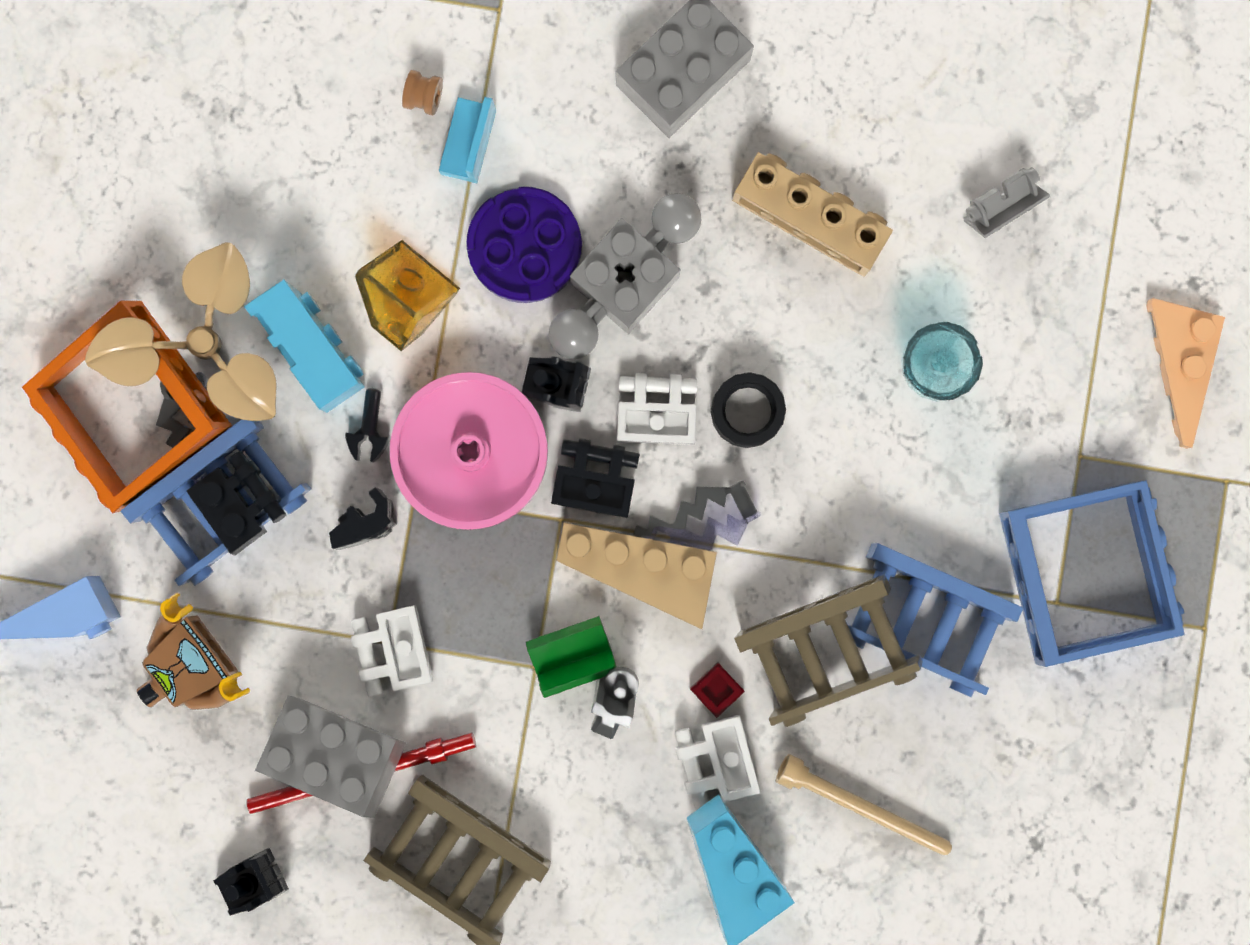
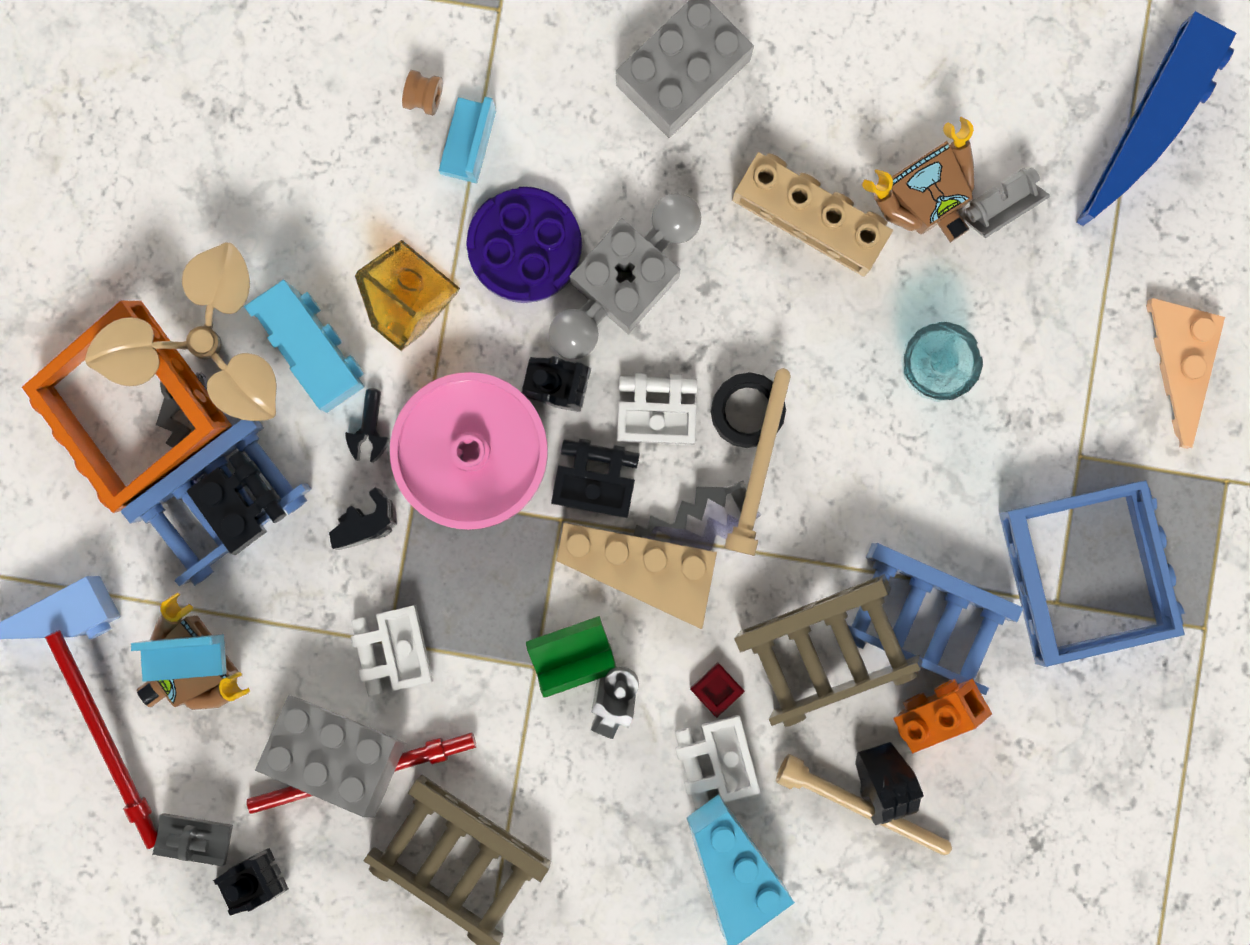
none -> red bar [45,630,158,849]
none -> medium azure panel [131,634,227,682]
none -> dark grey hips [152,813,233,867]
none -> tan piece [724,368,791,556]
none -> black hand [855,742,924,826]
none -> medium nougat torso [862,117,975,243]
none -> orange brick [893,678,992,754]
none -> blue slope [1076,11,1237,226]

